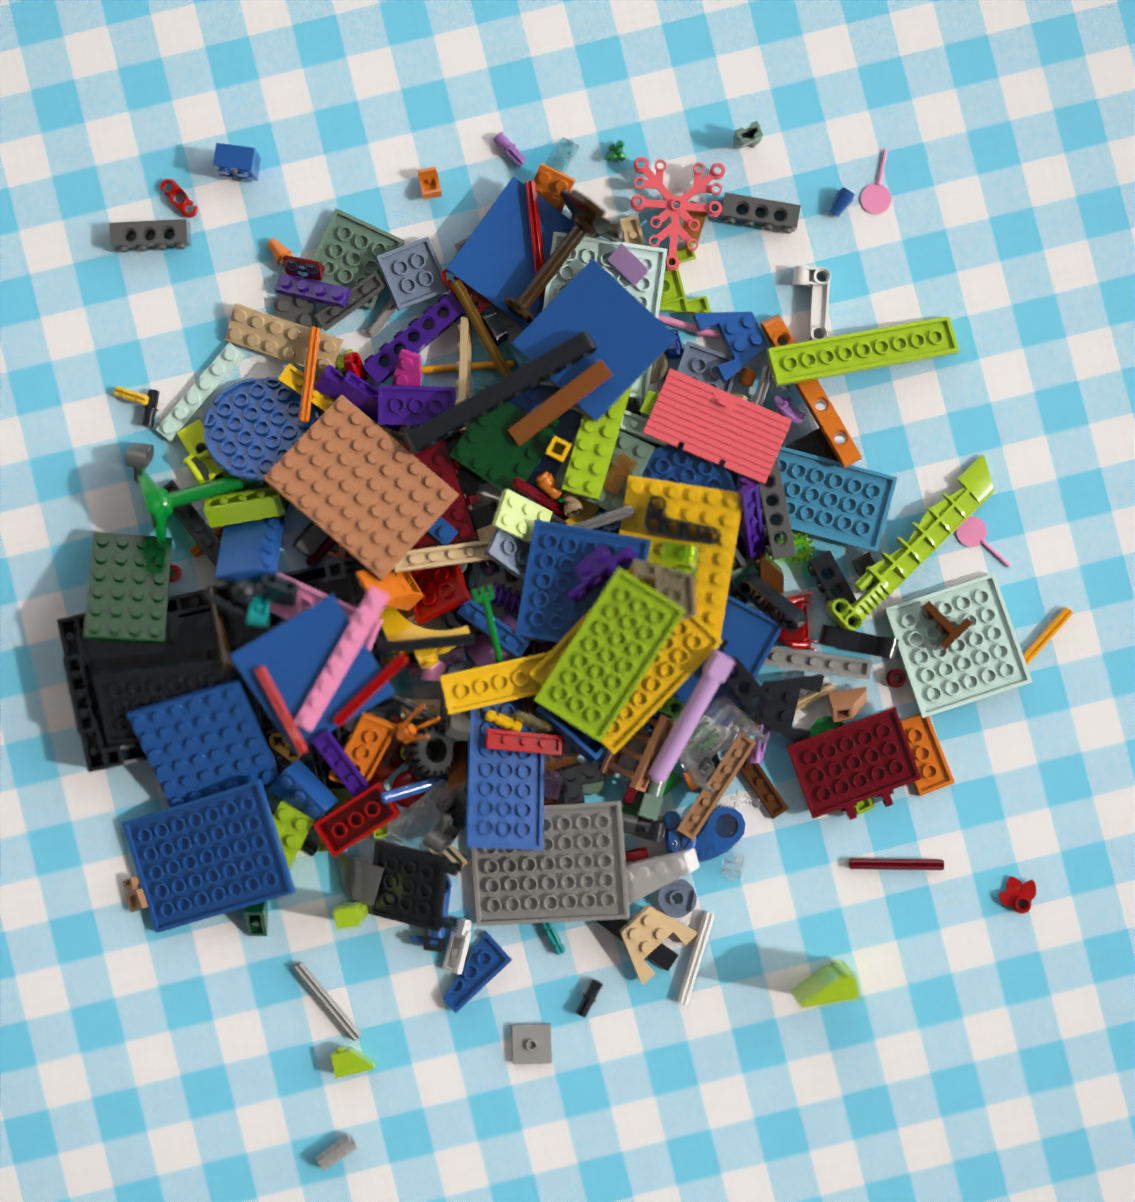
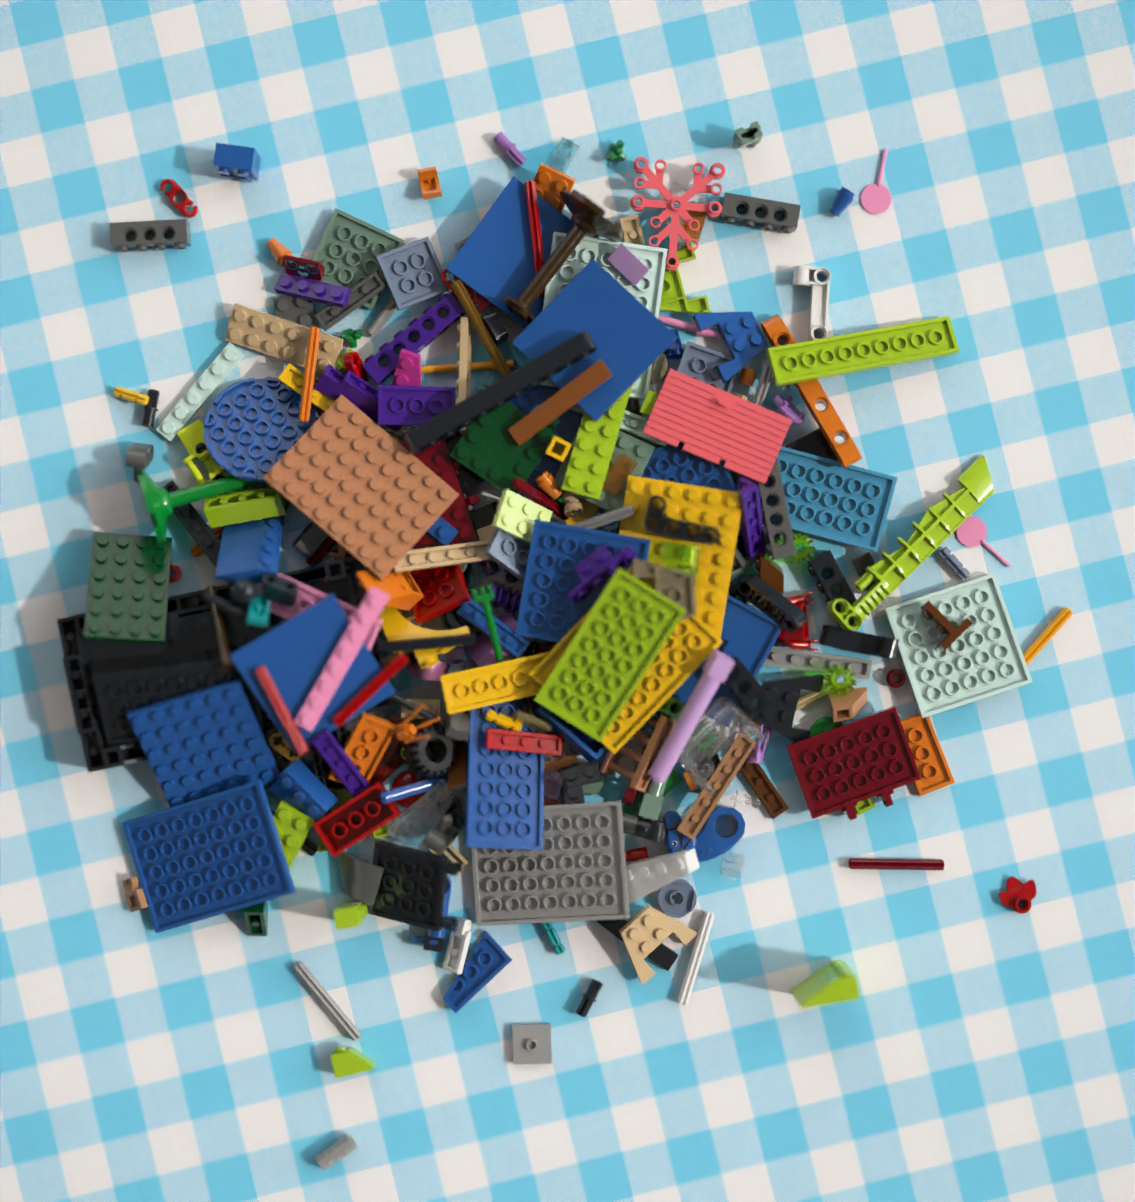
none -> green plant [339,328,364,348]
none -> clear neon green gear [824,664,857,697]
none -> sand blue axle [938,547,970,580]

